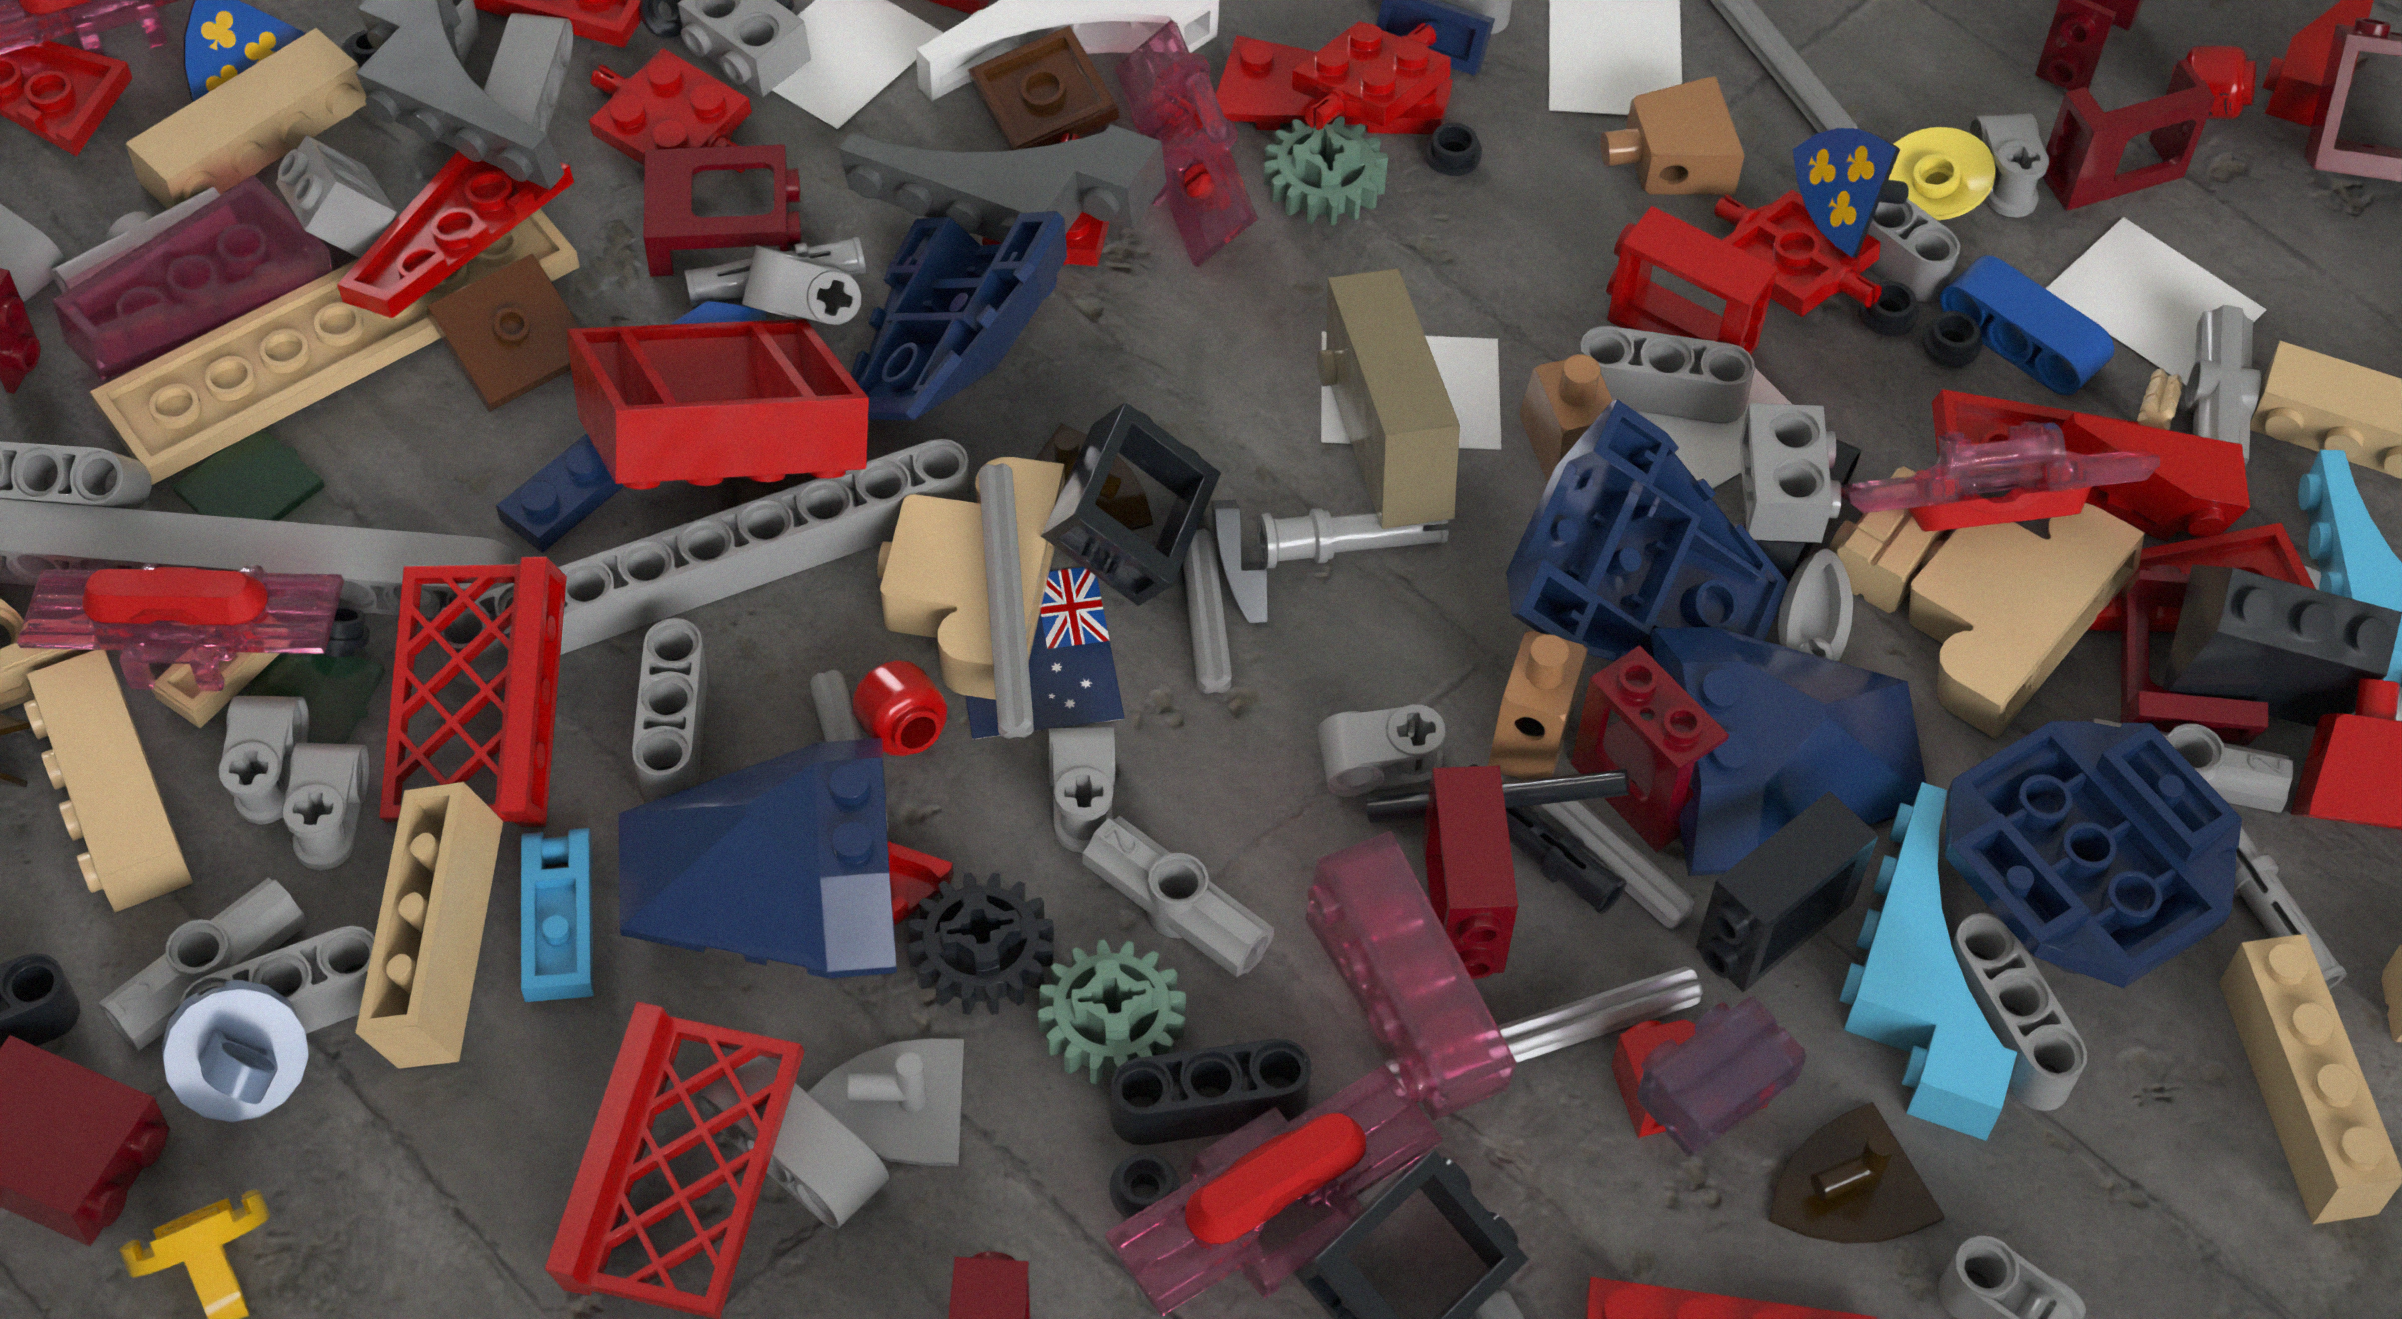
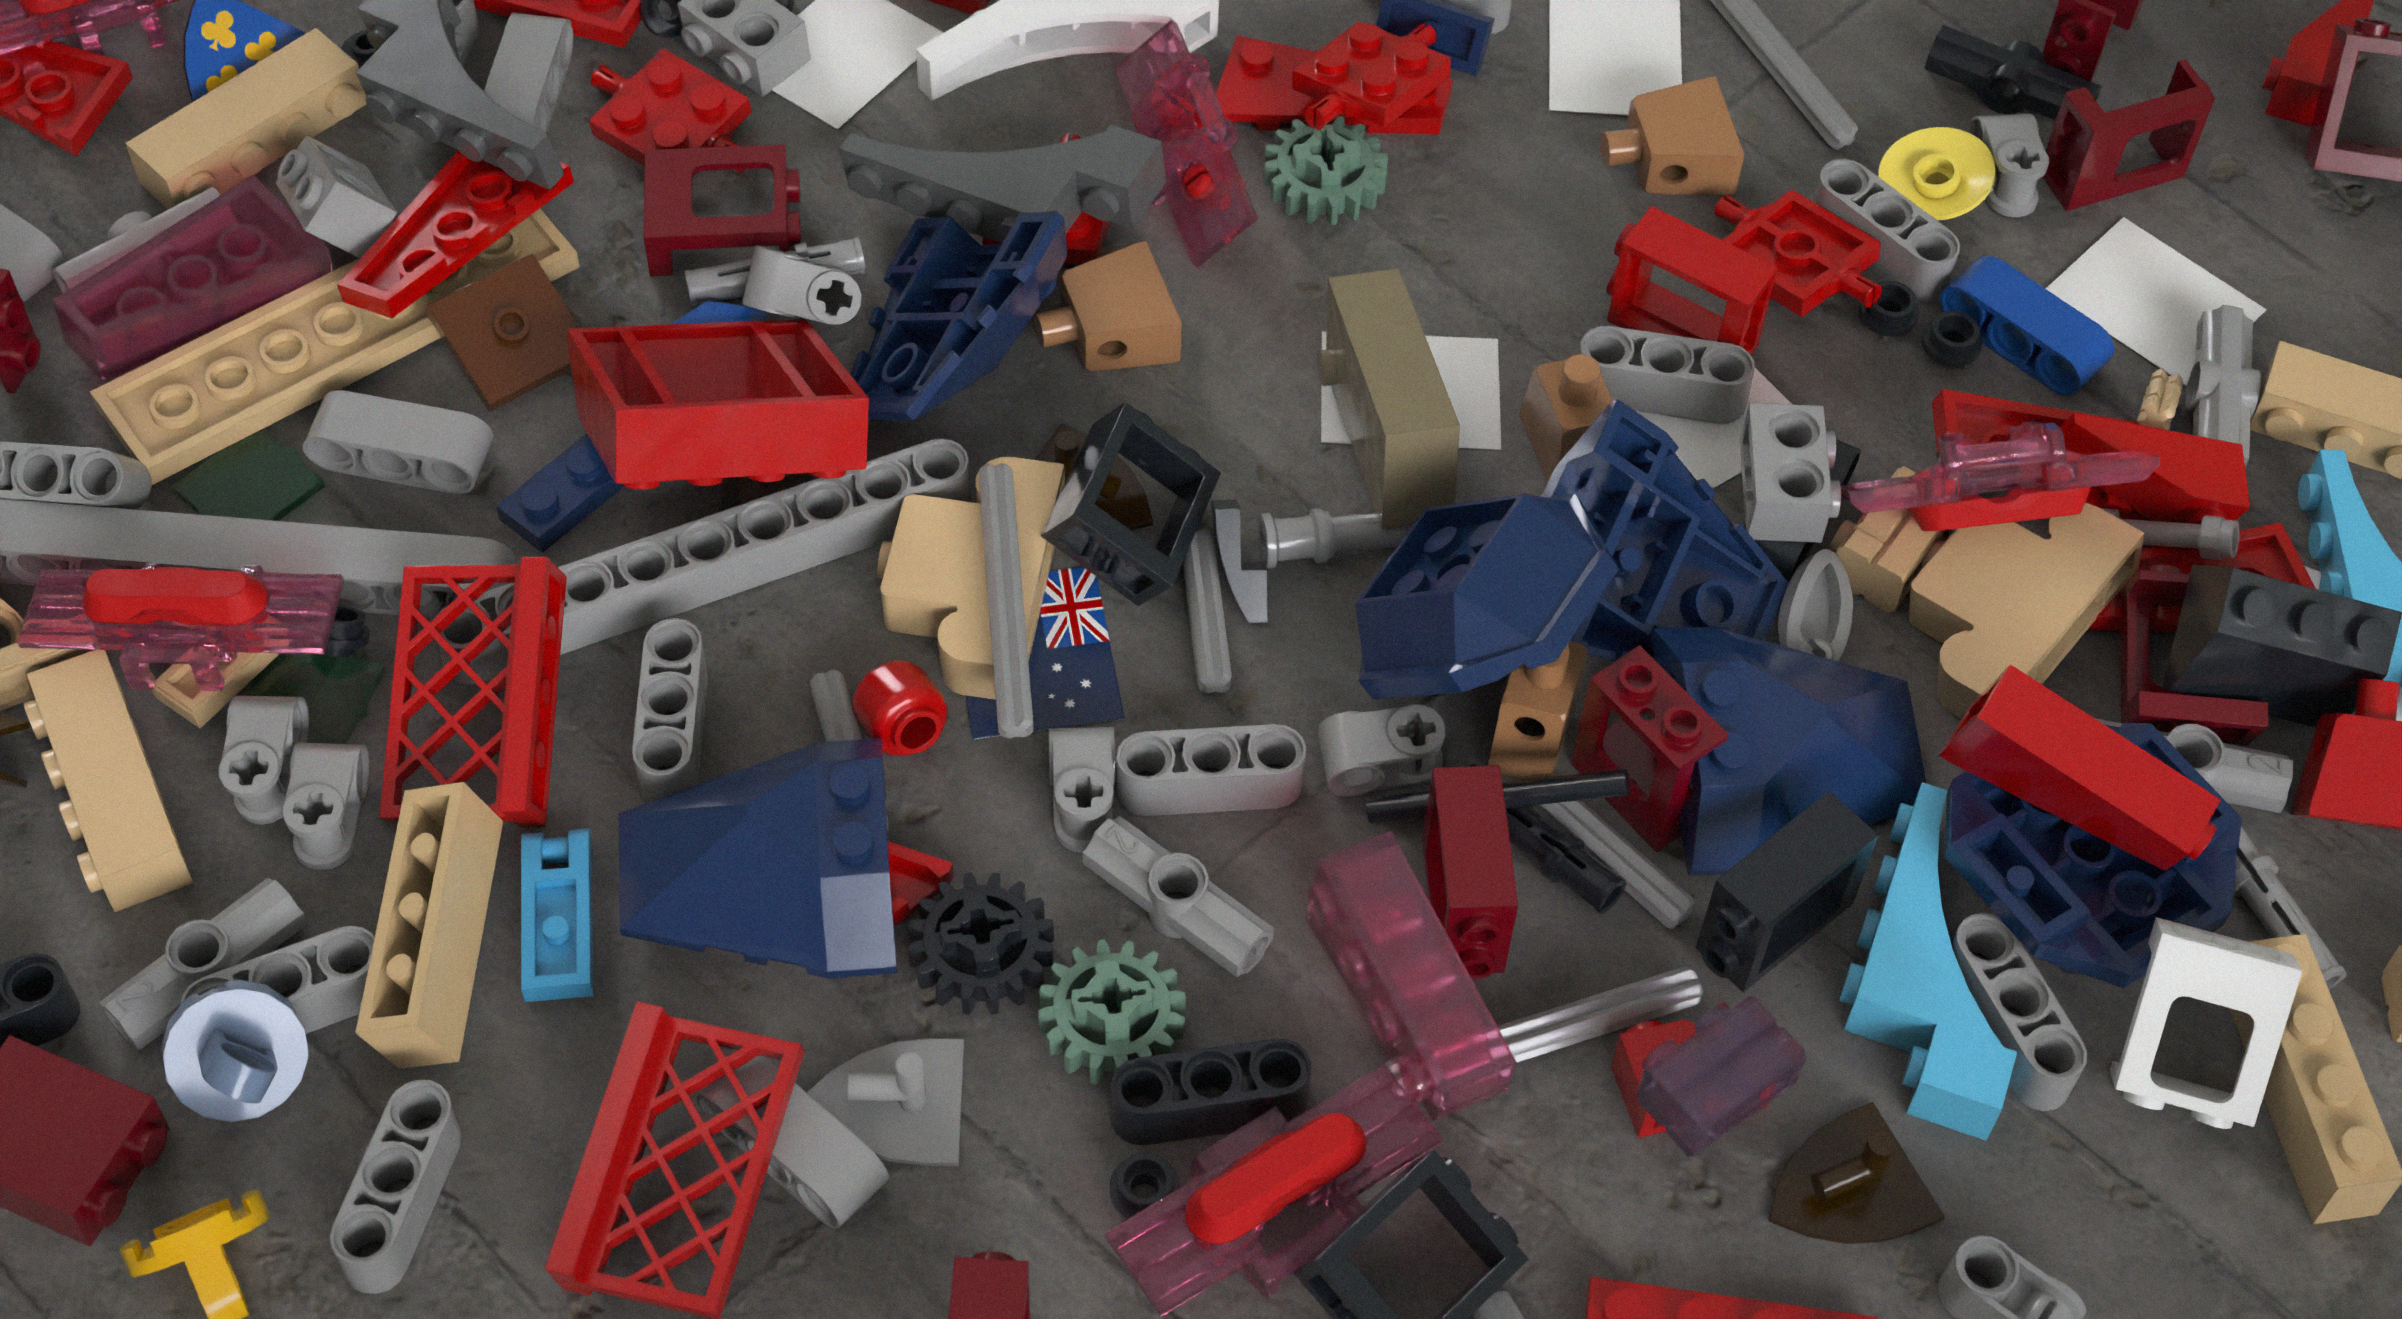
reddish brown plate [968,25,1119,151] -> none
black plate [1425,123,1482,176] -> none
blue shield [1793,128,1909,258] -> none
red head [2172,45,2256,120] -> none
none -> light grey beam [303,390,494,494]
none -> light grey beam [330,1080,462,1294]
none -> medium nougat torso [1034,241,1182,372]
none -> light grey beam [1116,724,1306,816]
none -> dark blue piece [1355,493,1619,700]
none -> black piece [1924,25,2102,120]
none -> red slope [1939,664,2221,871]
none -> light grey bar [2101,508,2239,560]
none -> white window [2110,917,2302,1129]

